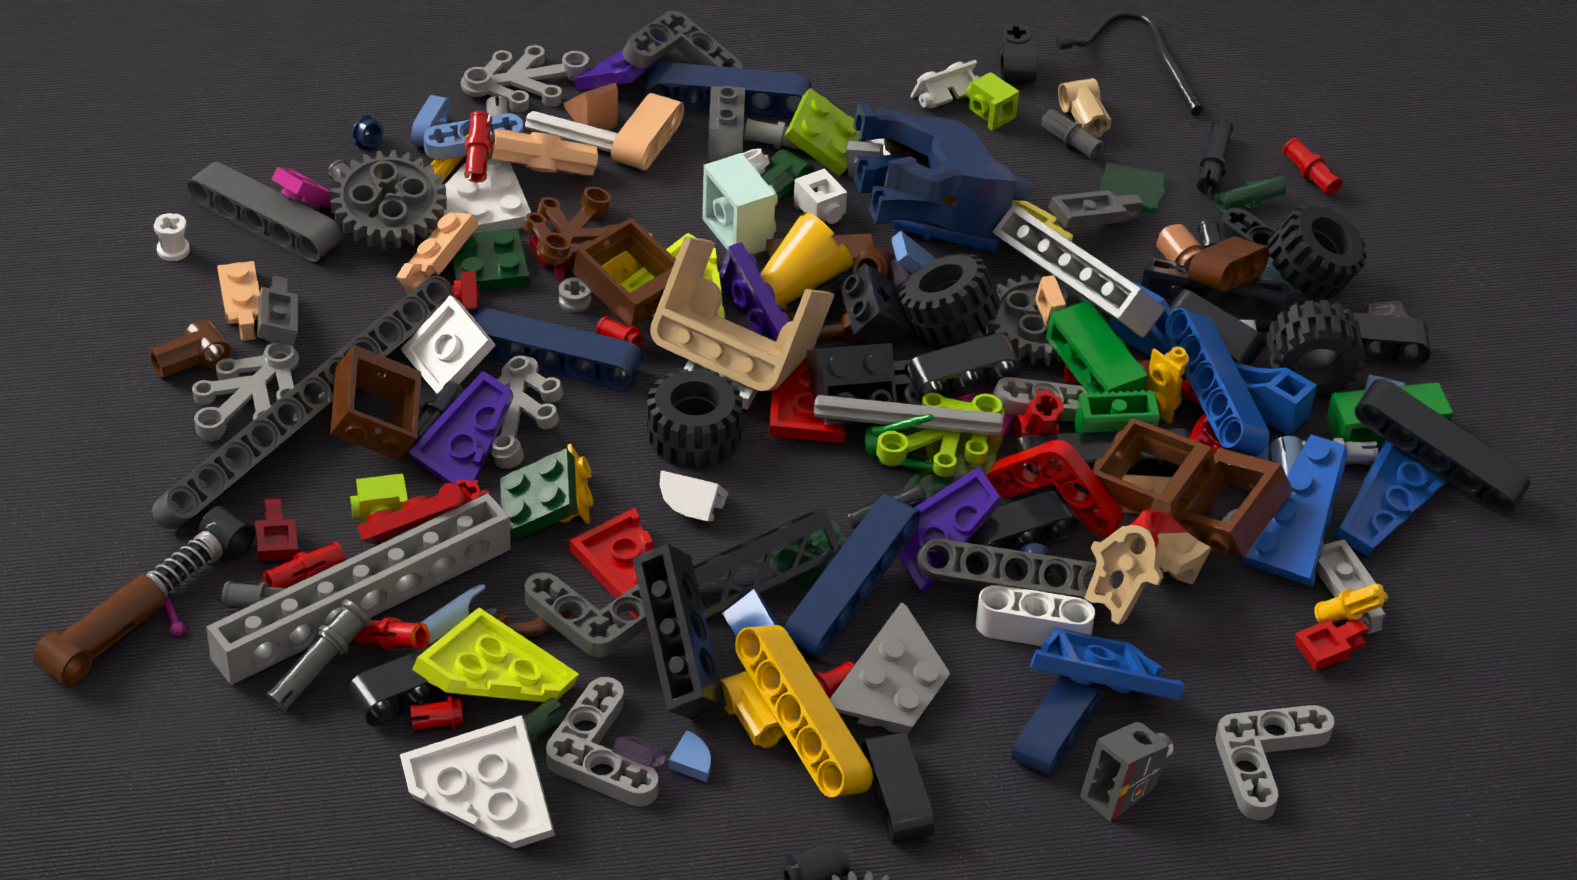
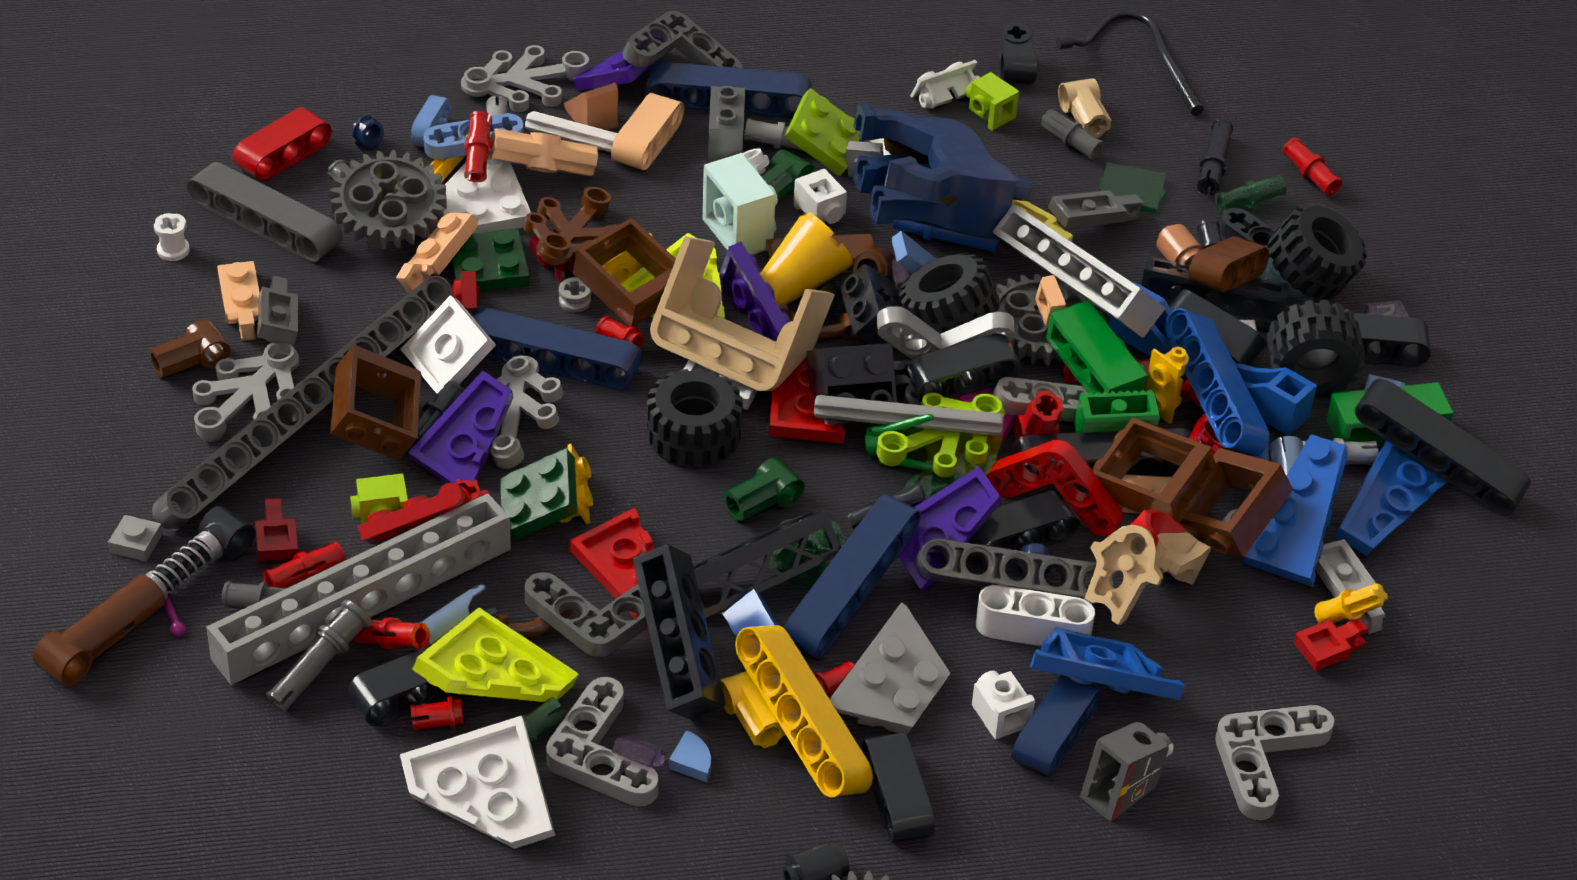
dark pink wing [271,167,331,210] -> none
white brick [659,471,729,521] -> none
none -> light grey plate [108,515,163,562]
none -> red beam [232,107,332,181]
none -> dark green piece [723,457,805,522]
none -> light grey beam [877,306,1015,360]
none -> white brick [972,671,1035,740]

